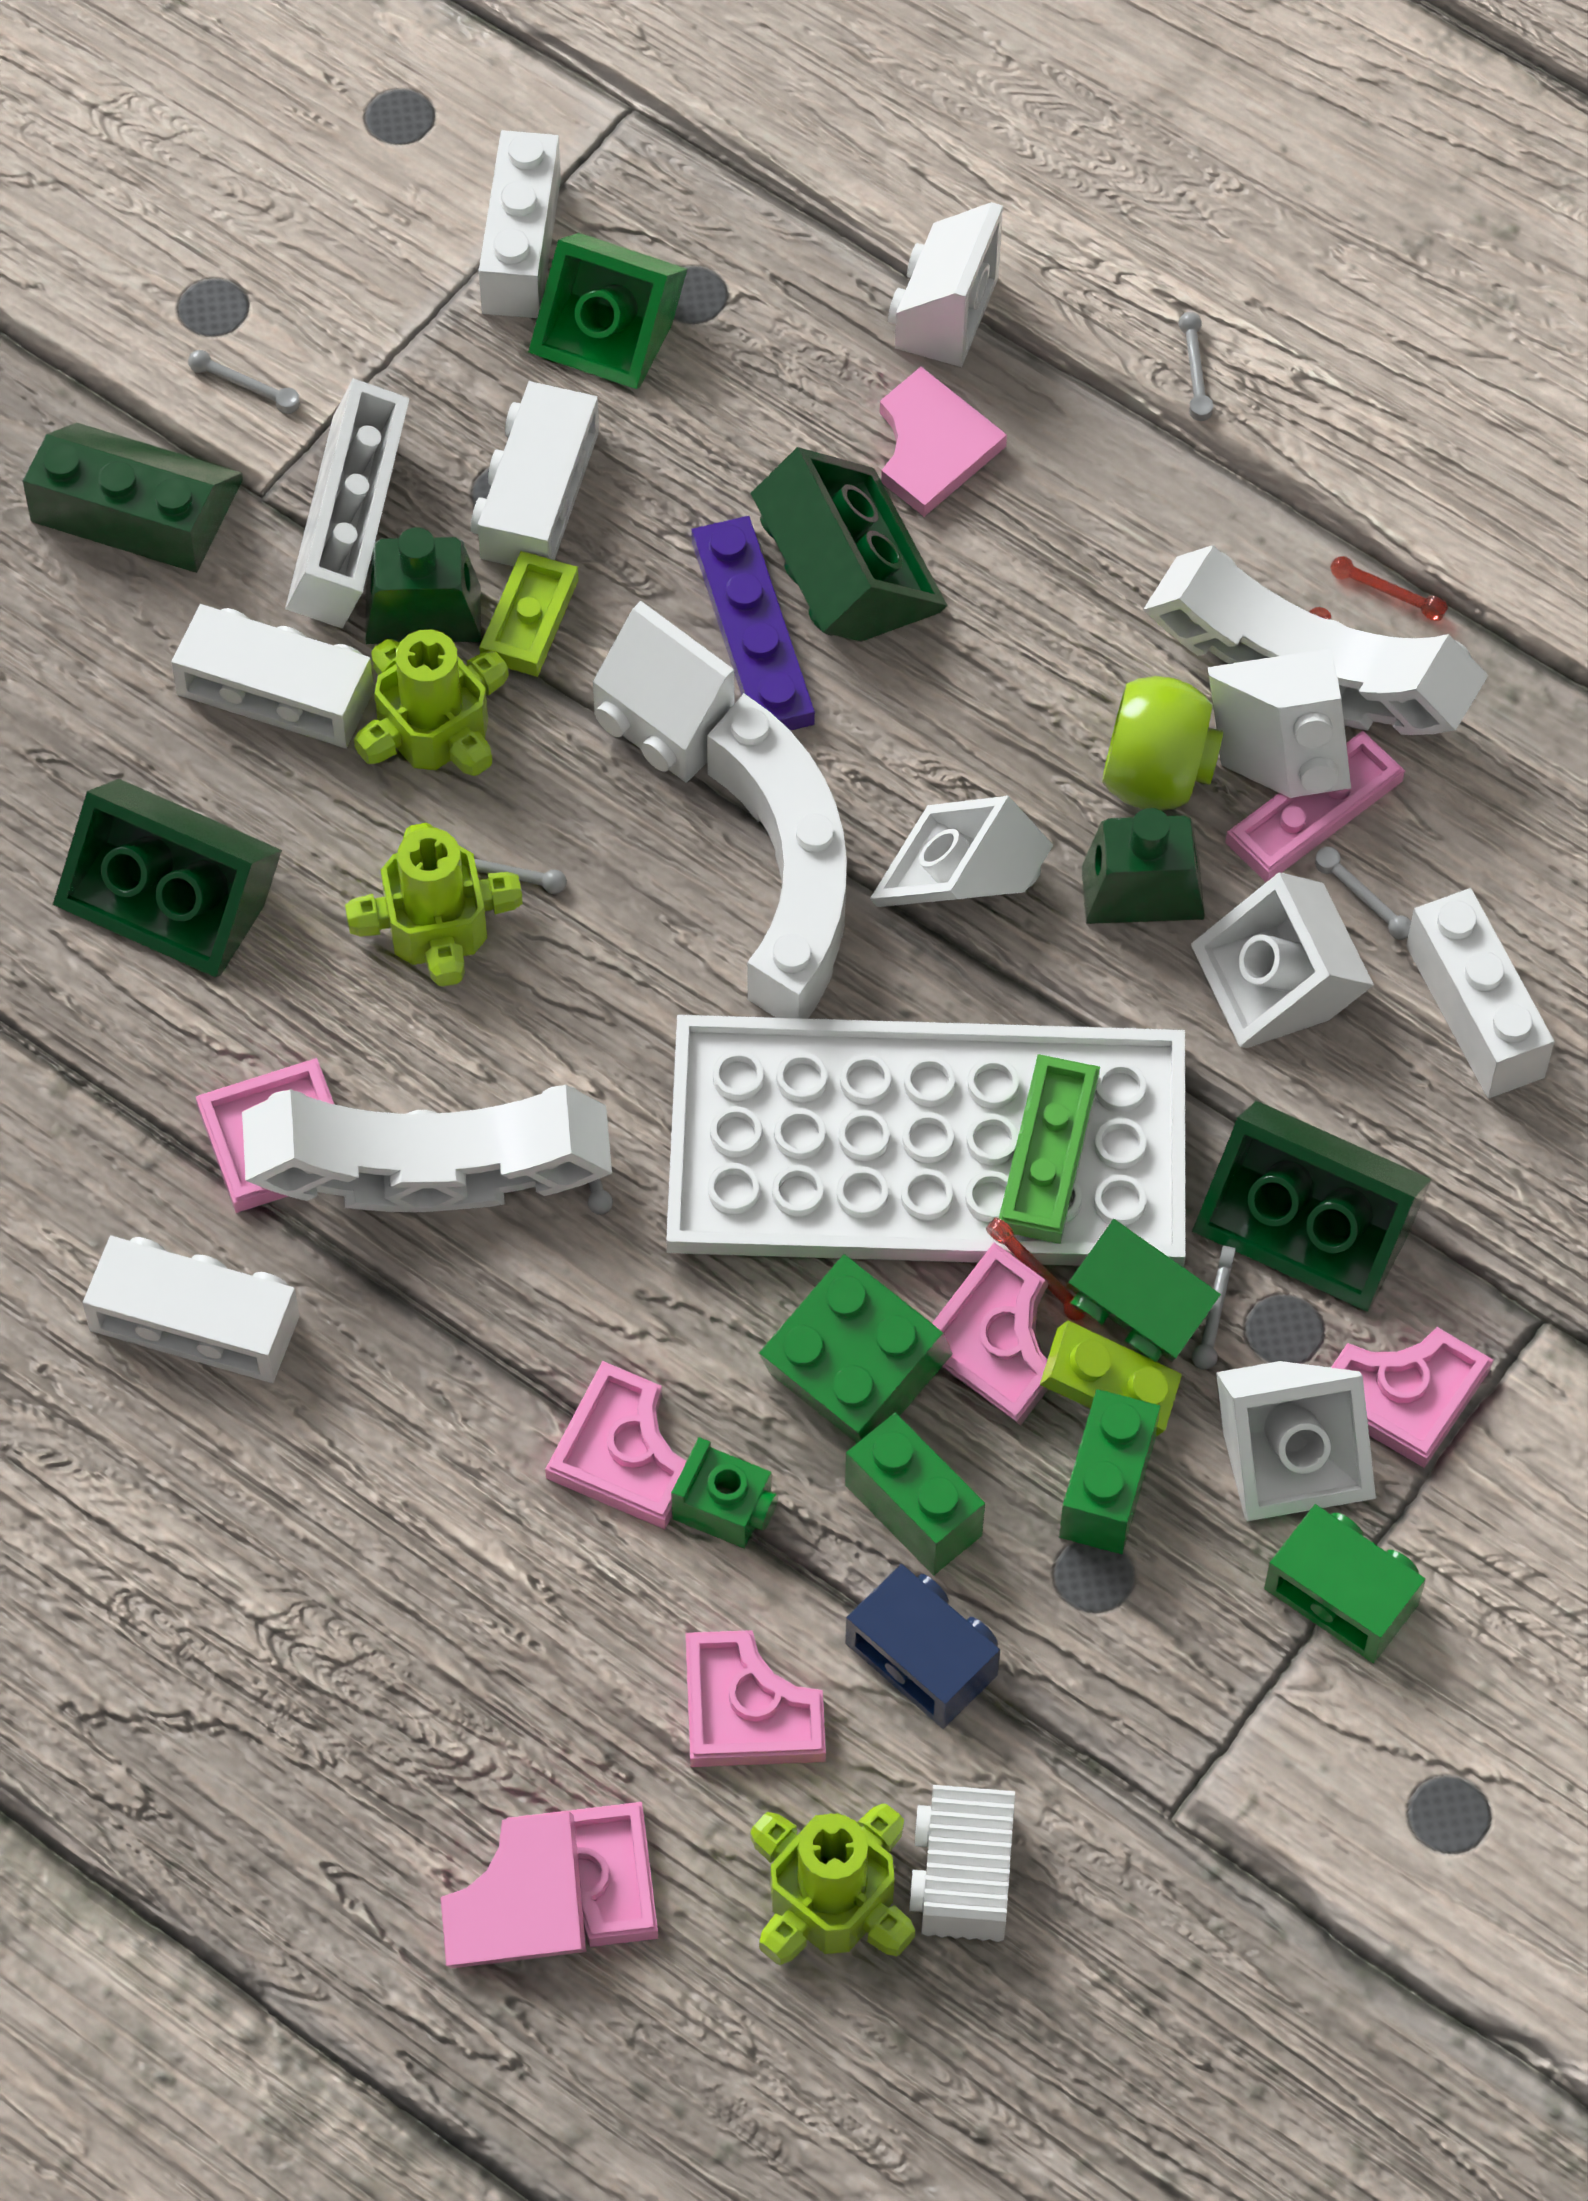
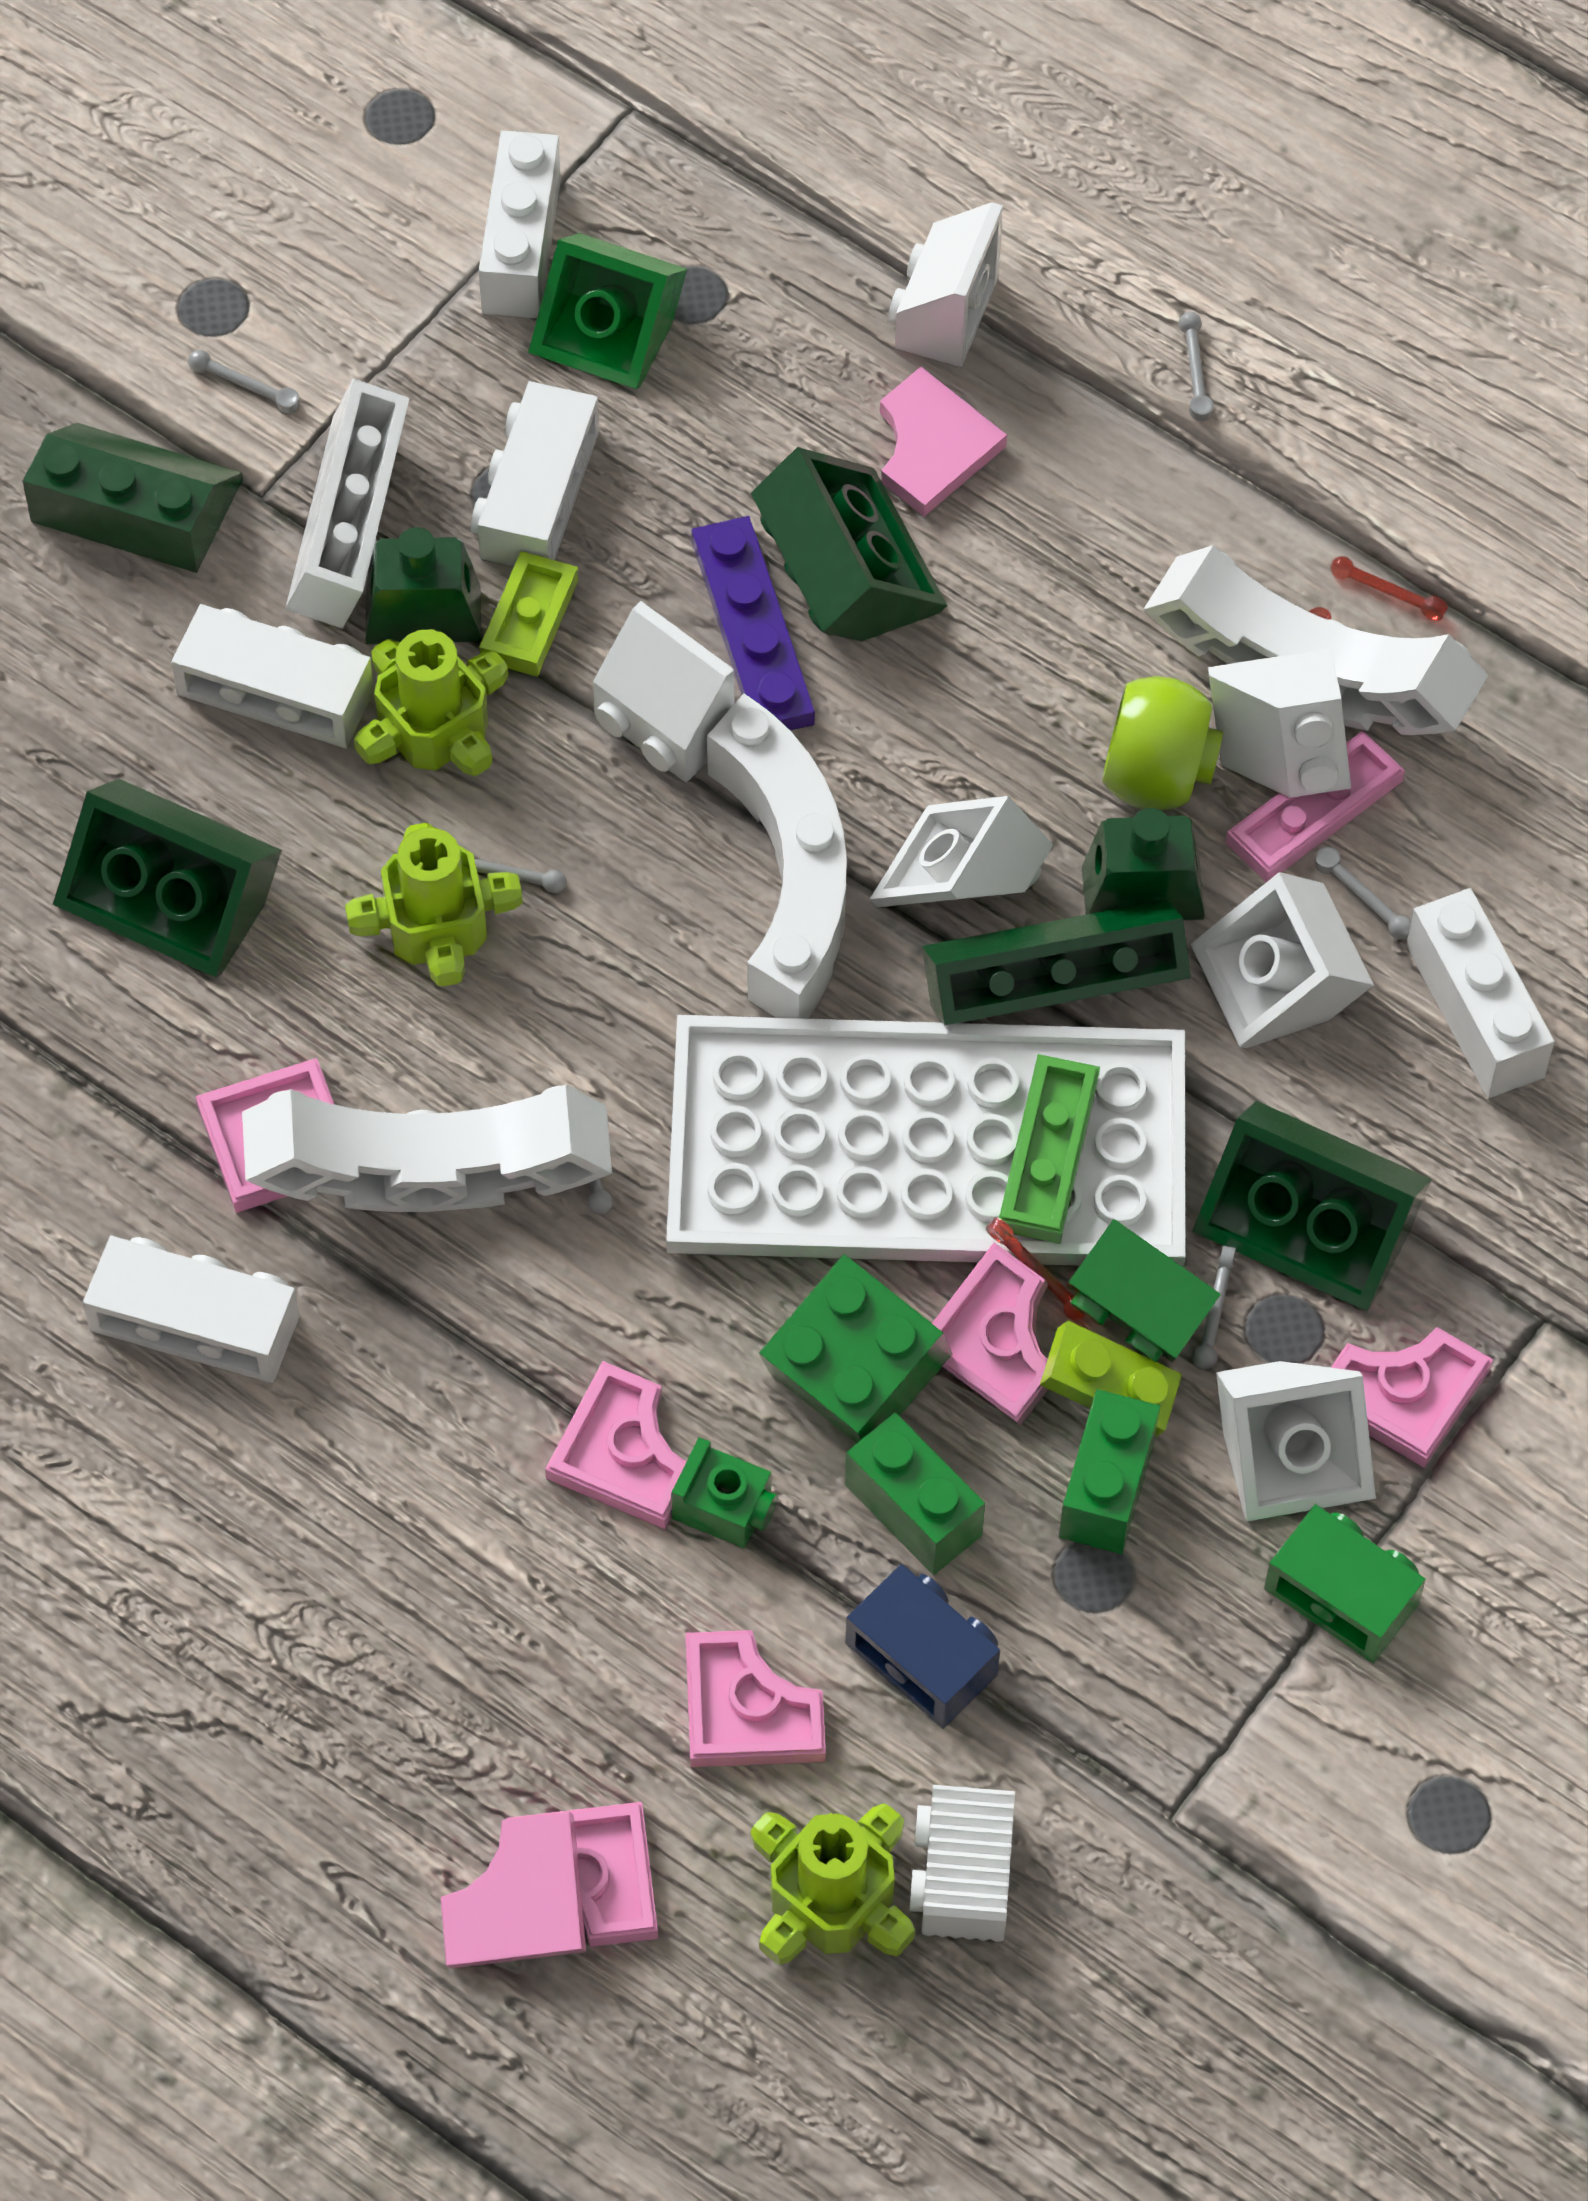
none -> dark green brick [922,900,1191,1026]

